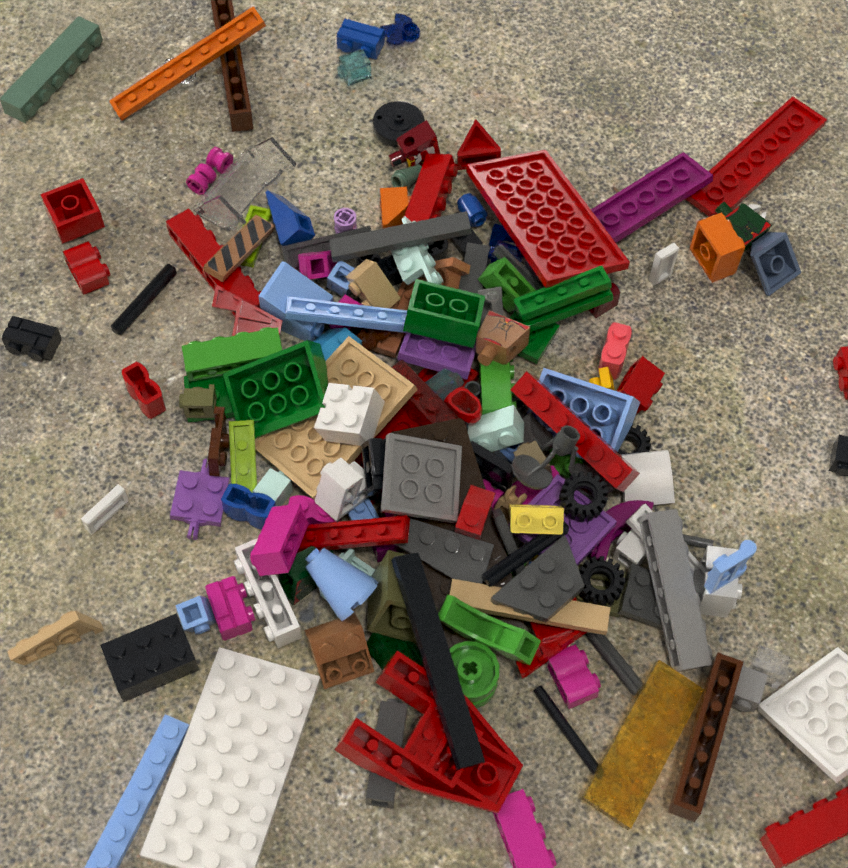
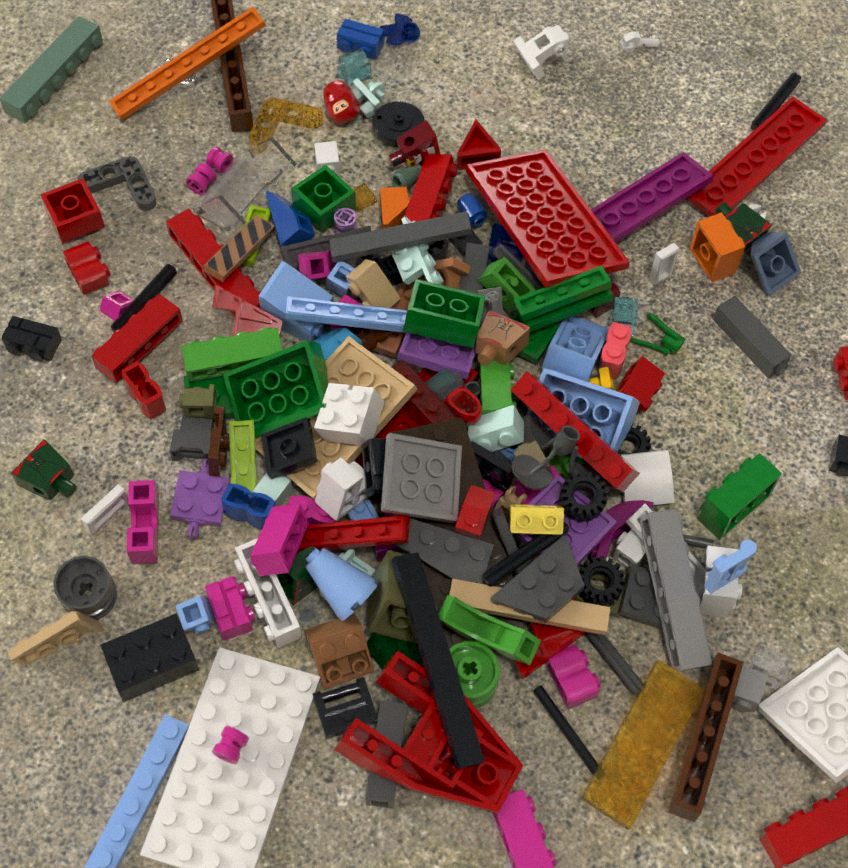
none -> dark green torso [11,439,77,500]
none -> dark grey wheel [53,555,117,620]
none -> dark grey beam [77,156,157,211]
none -> red brick [91,294,183,384]
none -> dark pink slope [100,290,133,321]
none -> dark pink arch [127,480,159,564]
none -> dark grey piece [169,417,214,464]
none -> dark pink wheel [212,726,249,765]
none -> clear yellow beam [249,97,324,152]
none -> black plate [261,417,318,479]
none -> green brick [291,165,356,232]
none -> black plate [312,677,378,740]
none -> white brick [314,141,340,176]
none -> red piece [323,80,361,125]
none -> light aqua hips [352,78,385,119]
none -> clear yellow tile [353,183,377,212]
none -> white tile [513,25,570,80]
none -> light blue slope [542,315,609,382]
none -> clear light blue brick [611,297,639,336]
none -> white bar [621,31,659,53]
none -> green plant [630,313,686,356]
none -> green brick [698,453,782,540]
none -> dark grey brick [713,296,791,379]
none -> black axle [751,72,801,130]

